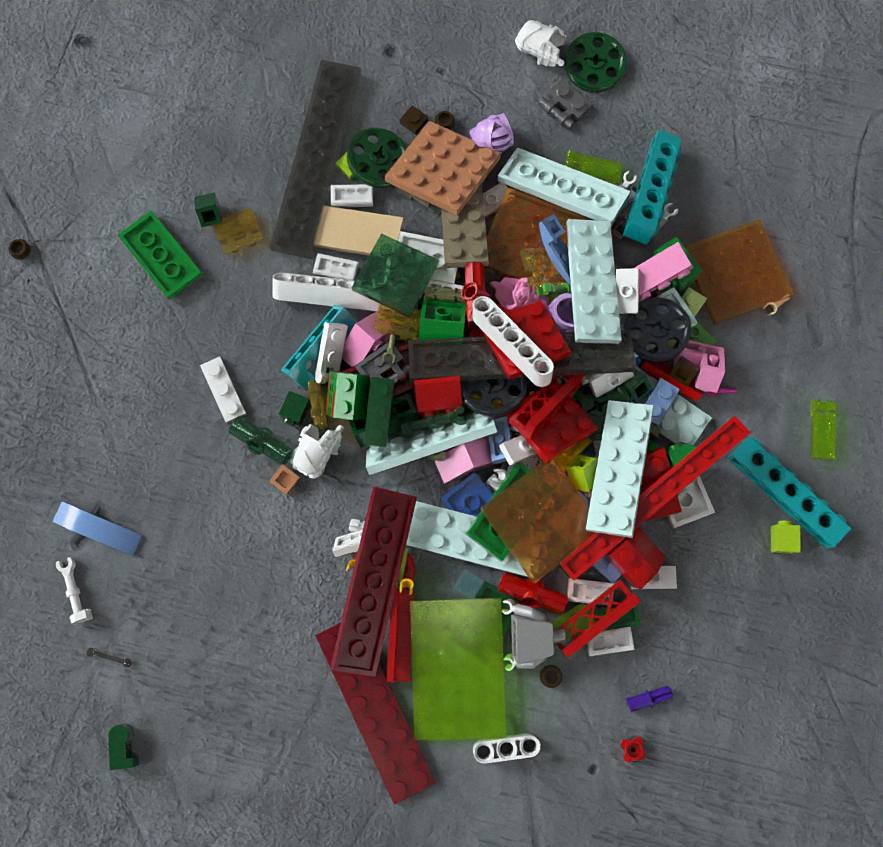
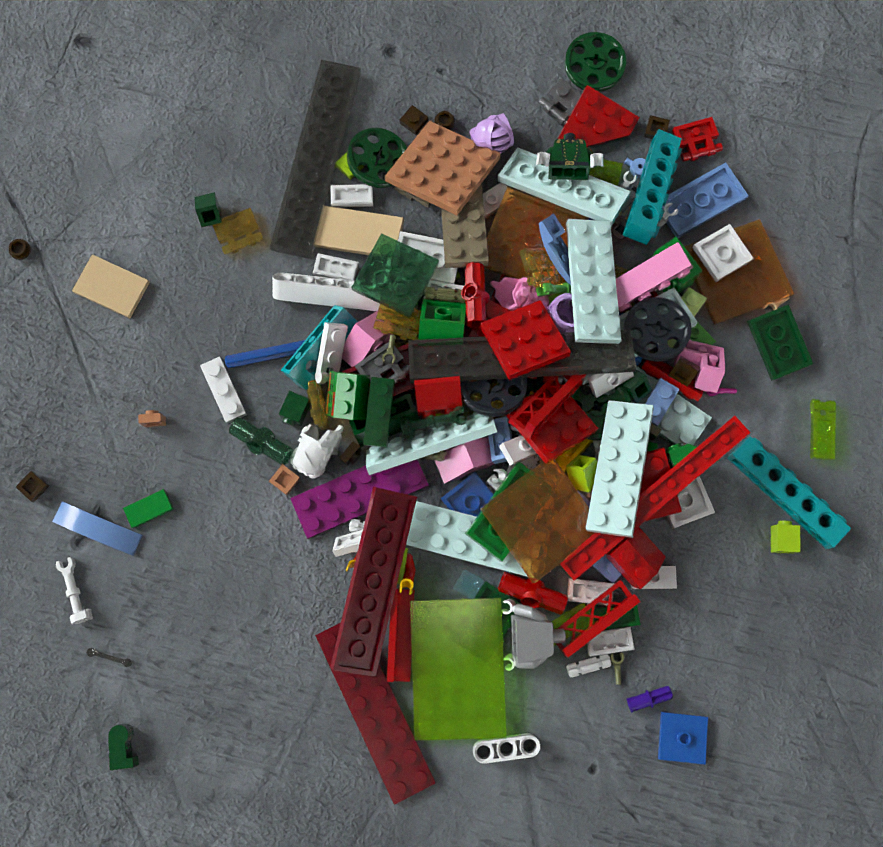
green plate [117,210,203,300] -> none
white beam [473,296,554,387] -> none
white helmet [515,20,566,67] -> none
dark brown plate [540,665,563,688] -> none
white plate [616,268,639,314] -> none
red plate [620,737,646,763] -> none
none -> dark brown plate [16,471,49,502]
none -> tan tile [72,255,150,319]
none -> green tile [123,489,174,529]
none -> nougat plate [138,410,166,427]
none -> blue axle [225,340,305,368]
none -> magenta plate [290,459,429,539]
none -> dark brown plate [339,441,361,466]
none -> dark green torso [536,133,603,180]
none -> red plate [557,85,640,147]
none -> white axle [567,654,611,677]
none -> olive hand [609,652,624,685]
none -> light blue piece [624,158,645,178]
none -> dark brown plate [644,115,670,139]
none -> blue plate [658,712,708,765]
none -> medium blue plate [662,162,748,238]
none -> red plate [672,117,723,162]
none -> white plate [692,224,754,282]
none -> dark green plate [747,304,813,381]

